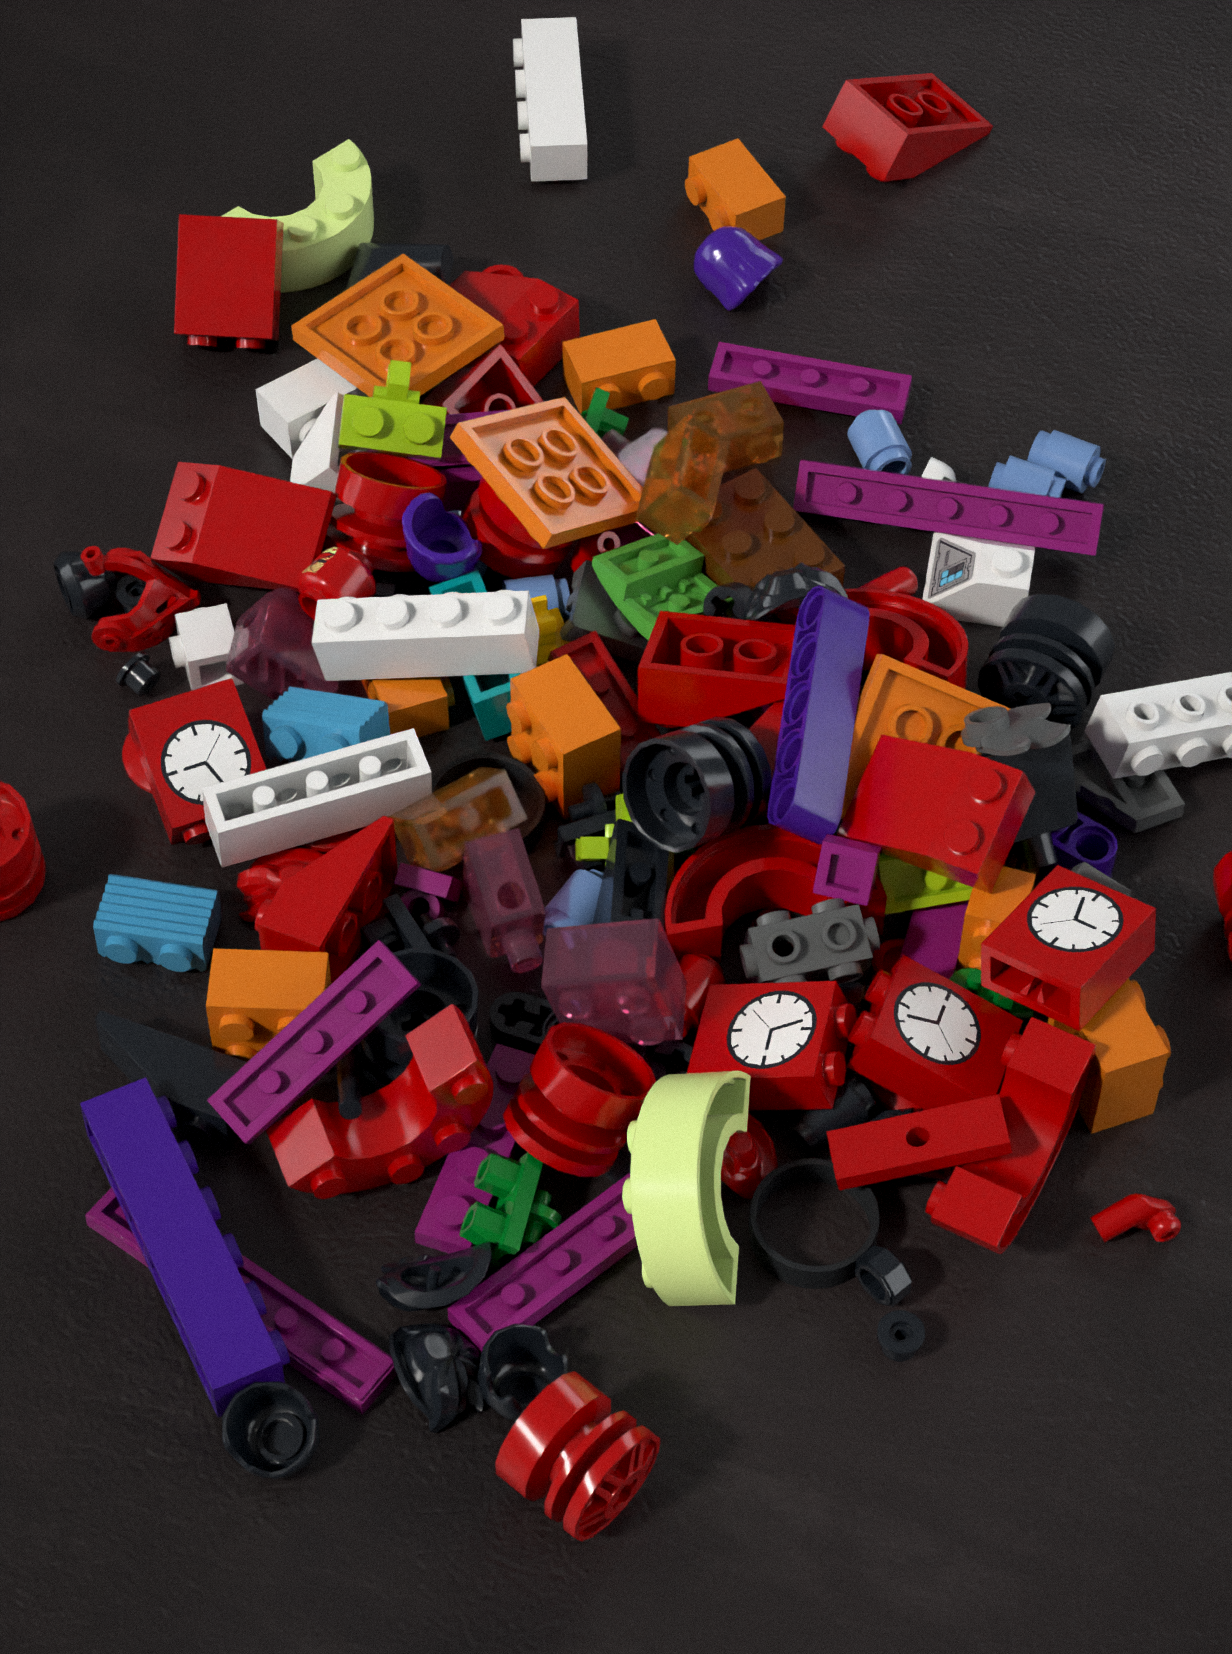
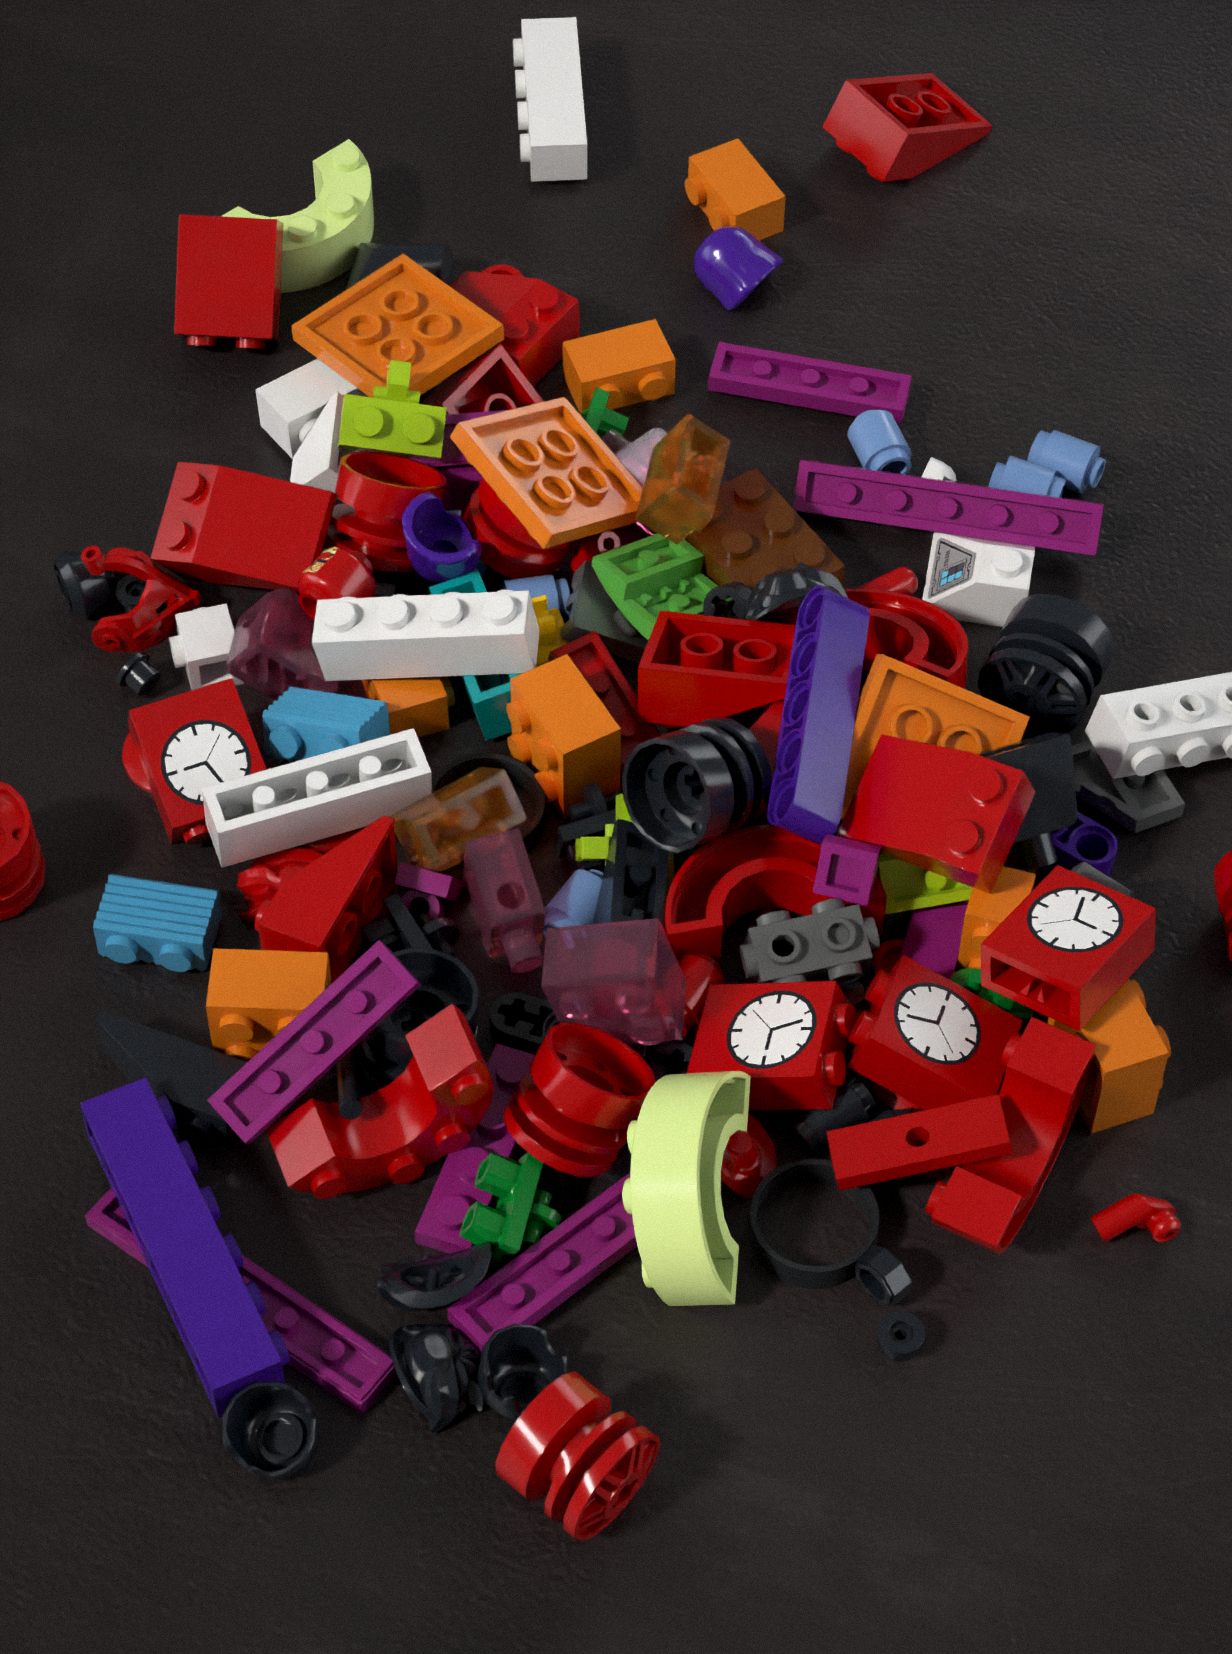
clear orange brick [667,381,784,483] -> none
dark grey plate [961,703,1071,756] -> none

